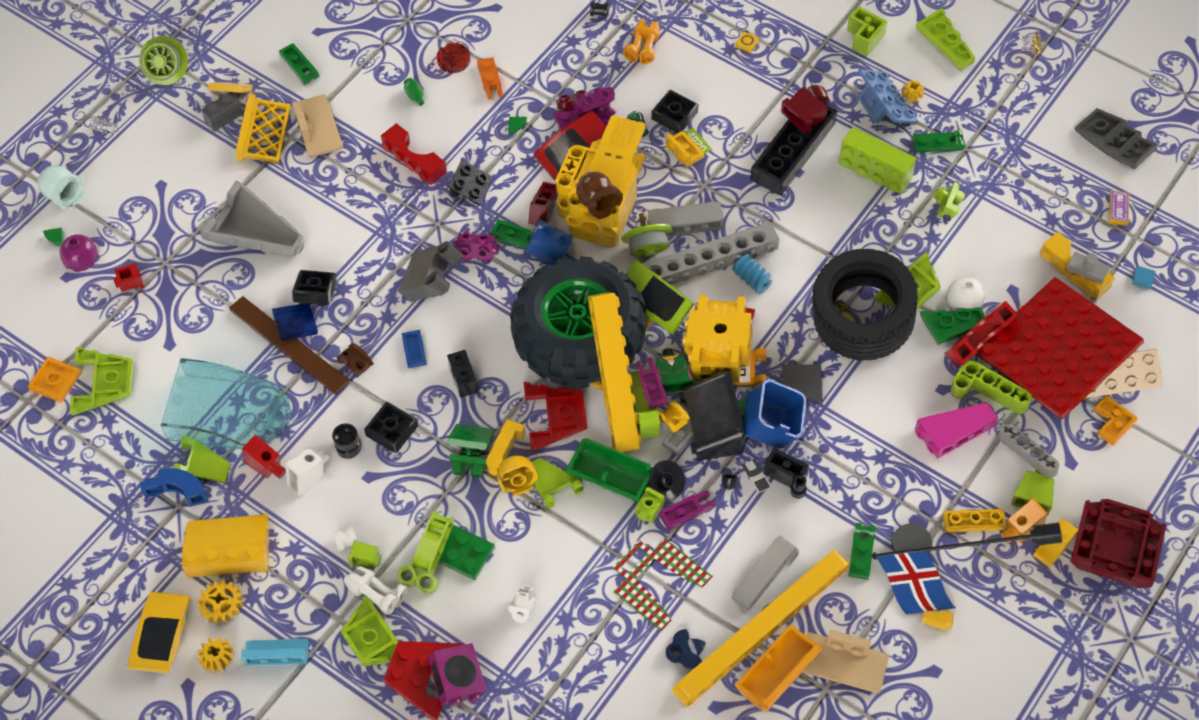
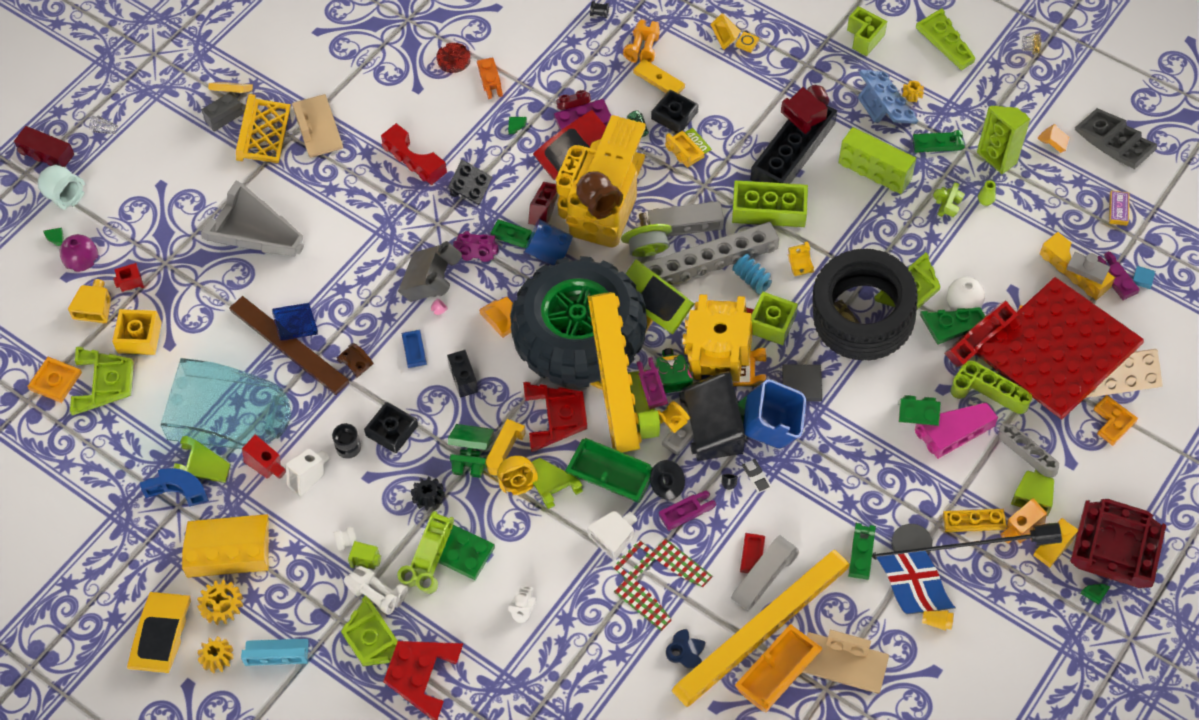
lime piece [139,36,188,85] -> none
green plate [279,43,320,85] -> none
black brick [292,270,337,306] -> none
green plant [403,78,425,106] -> none
magenta brick [428,643,487,707] -> none
magenta brick [573,86,617,116] -> none
lime brick [635,487,665,523] -> none
black hinge [763,448,809,499] -> none
none -> dark red brick [14,126,75,168]
none -> yellow torso [68,279,111,324]
none -> yellow brick [112,309,162,355]
none -> black gear [411,476,445,511]
none -> bright pink hinge [431,298,448,315]
none -> light orange slope [479,296,513,338]
none -> white torso [587,511,637,561]
none -> yellow tile [633,59,685,94]
none -> yellow slope [710,13,741,50]
none -> lime brick [732,180,808,227]
none -> red tile [740,533,765,573]
none -> lime brick [751,291,798,345]
none -> yellow piece [787,241,814,276]
none -> green bracket [898,395,941,426]
none -> lime slope [977,106,1031,174]
none -> lime cone [978,180,996,206]
none -> light orange tile [1037,124,1070,153]
none -> green tile [1080,584,1110,605]
none -> magenta hinge [1097,251,1140,300]

